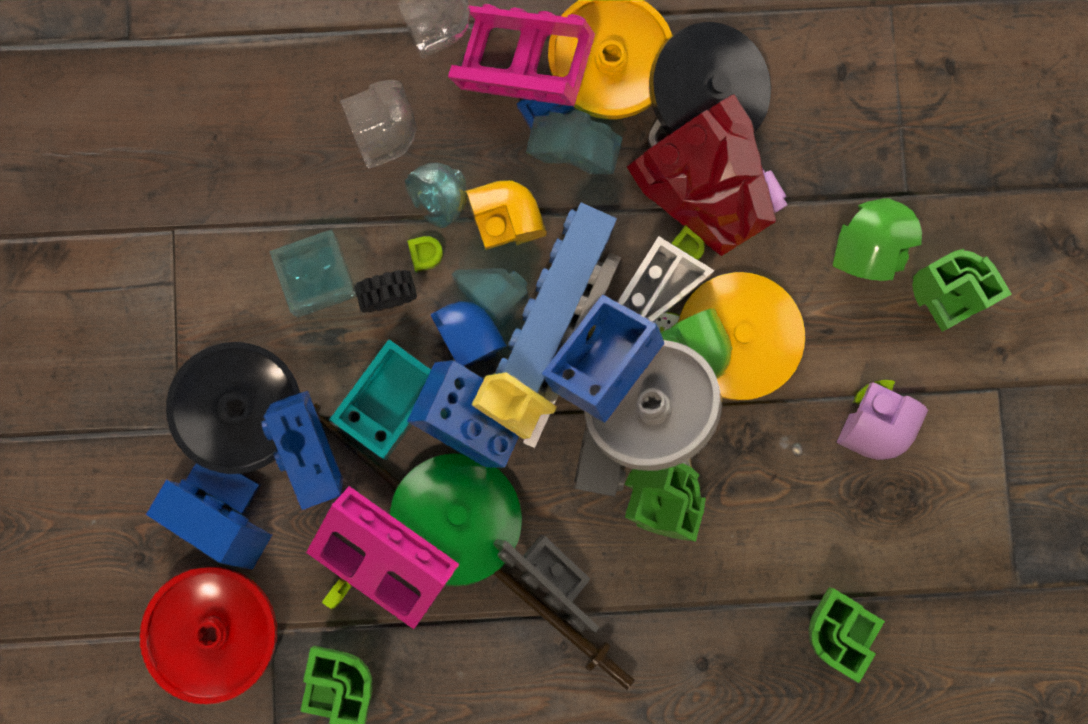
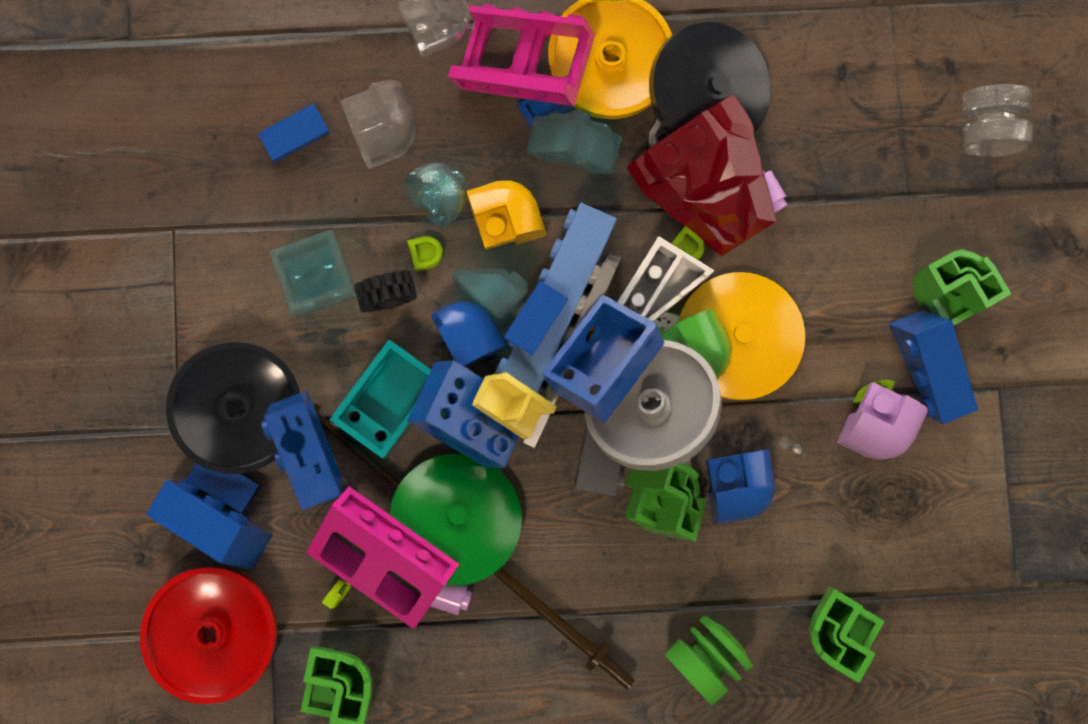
dark grey bracket [493,535,599,633] -> none
bright green brick [833,198,922,281] -> none
none -> blue tile [258,104,330,163]
none -> lavender brick [430,585,472,615]
none -> blue tile [504,281,569,356]
none -> bright green wheel [663,614,754,707]
none -> blue brick [706,449,775,525]
none -> blue wedge [889,310,978,424]
none -> clear wheel [962,84,1033,157]

